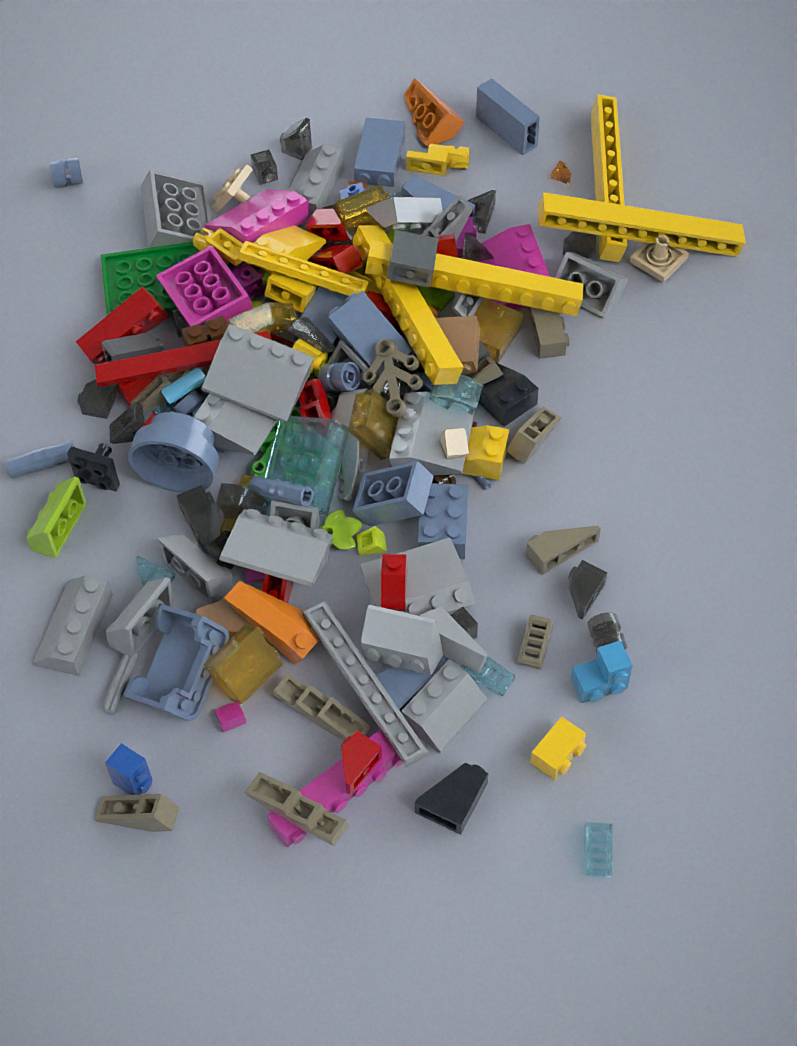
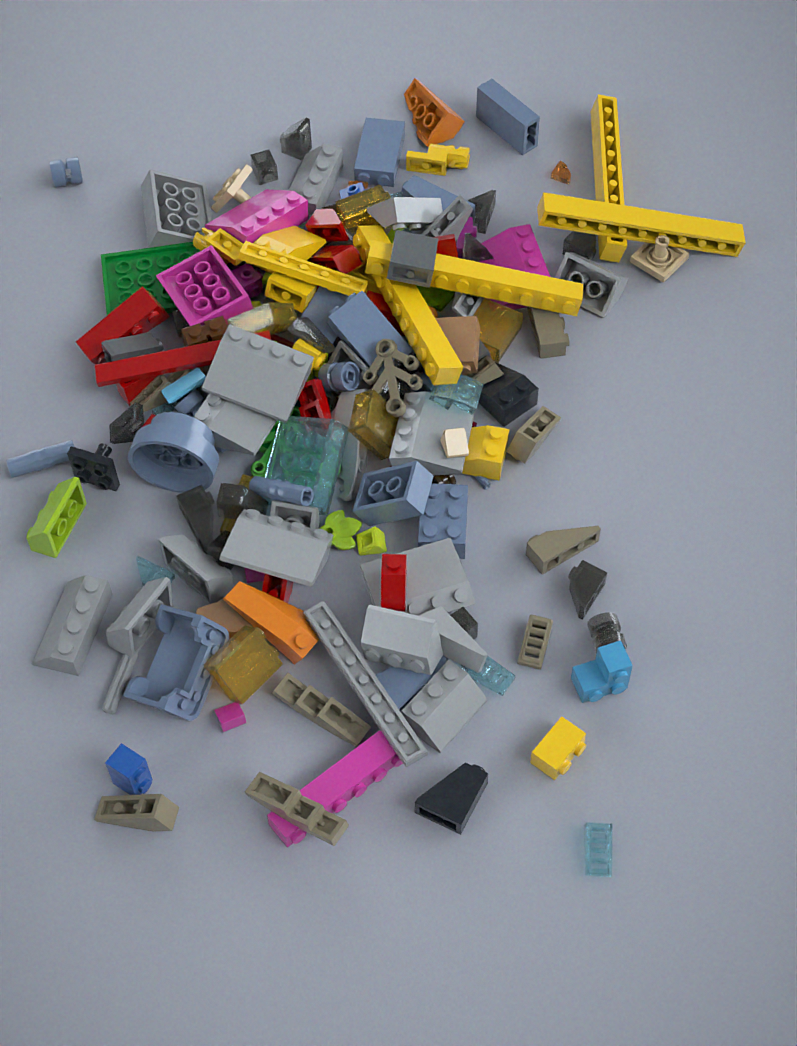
clear smoke slope [77,379,119,419] -> none
red slope [341,730,382,796] -> none

